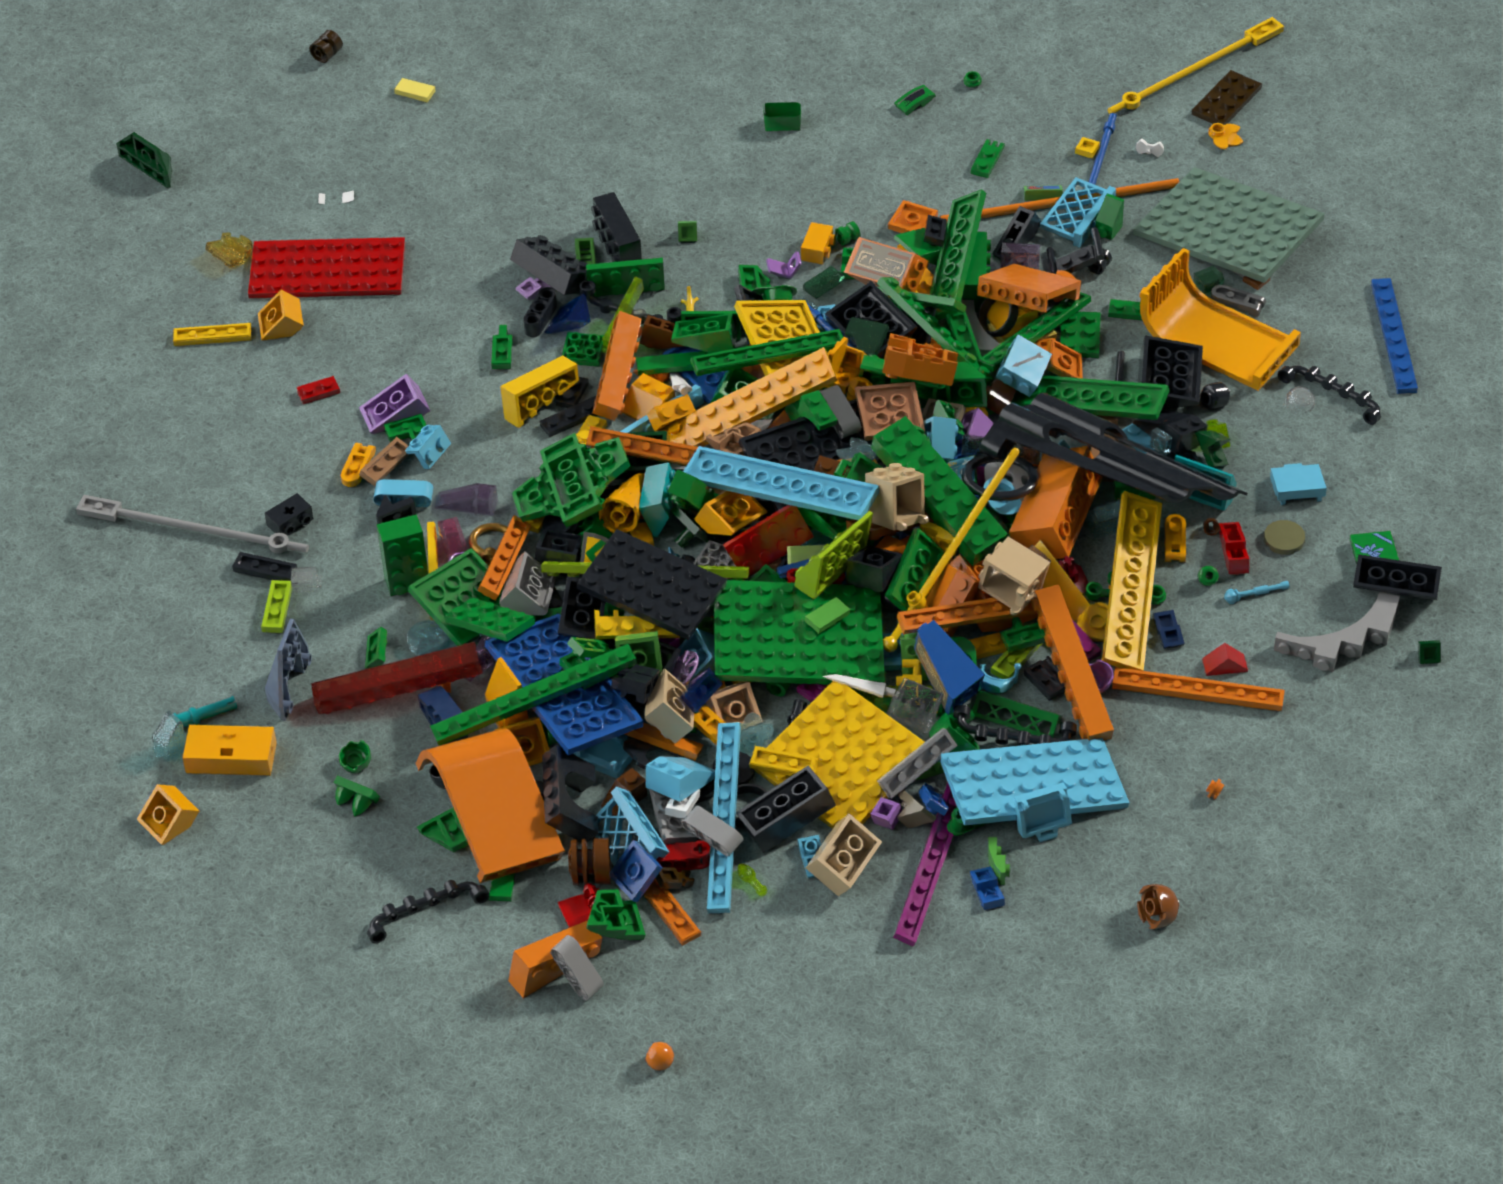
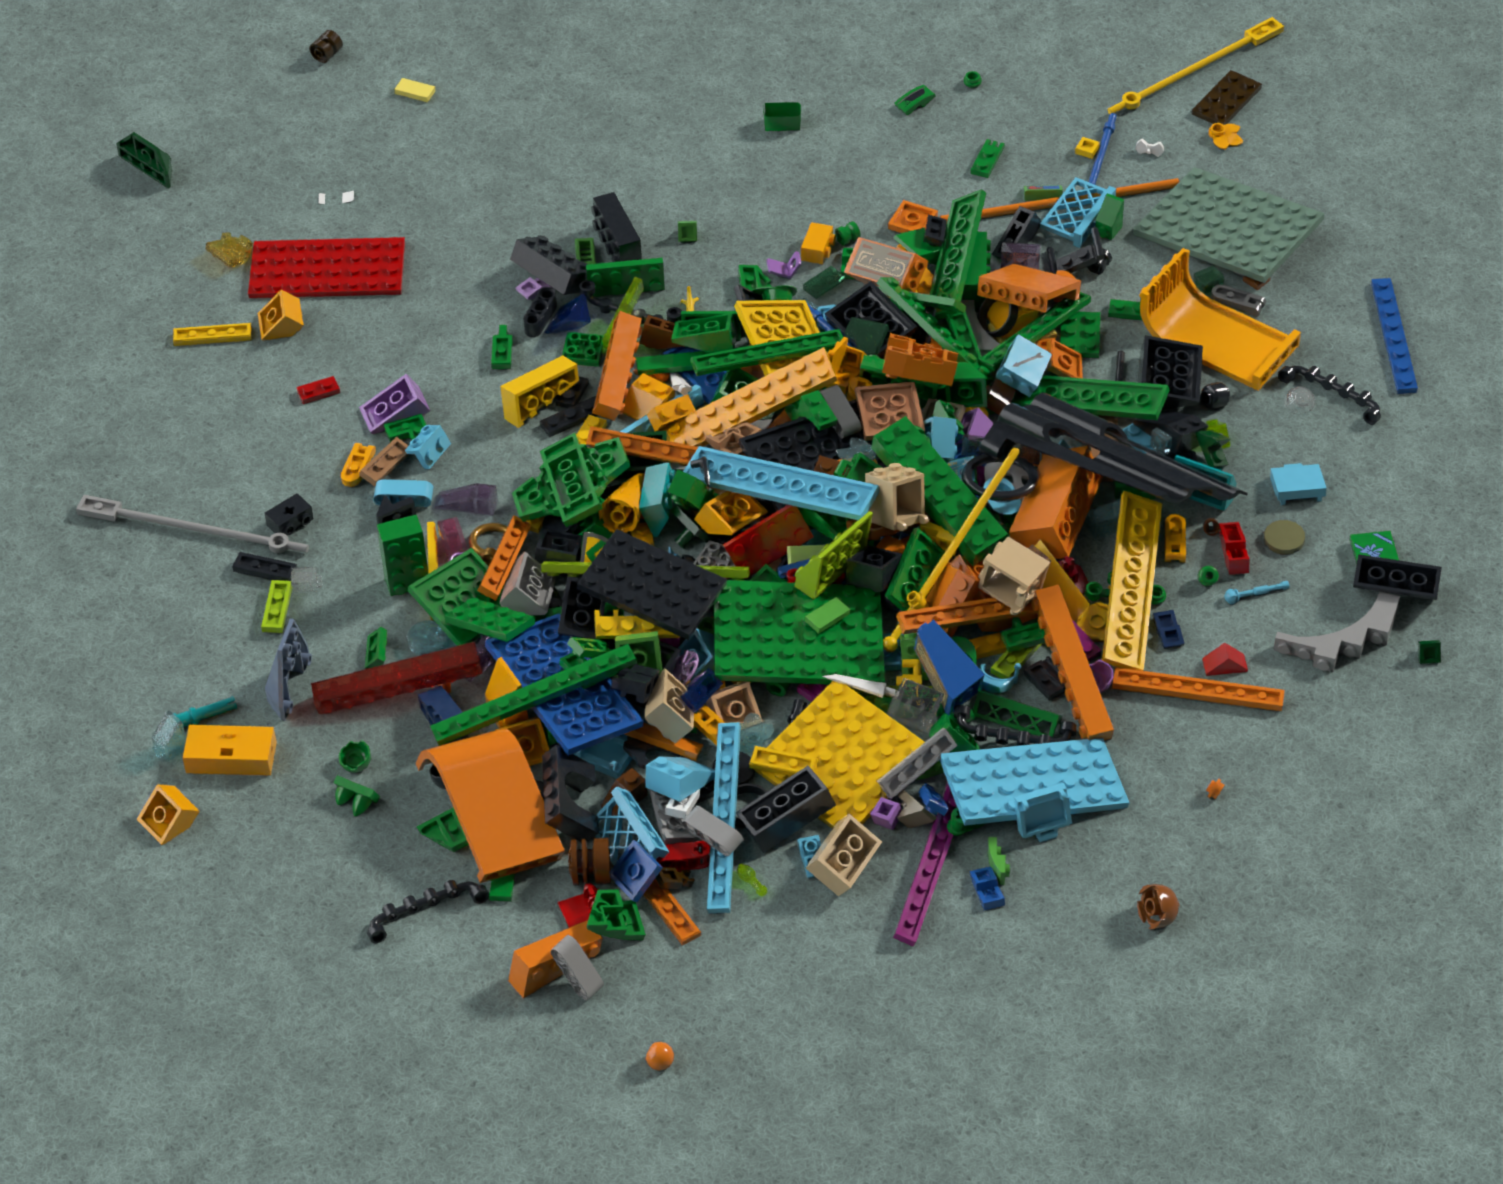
none -> black bar [690,456,710,486]

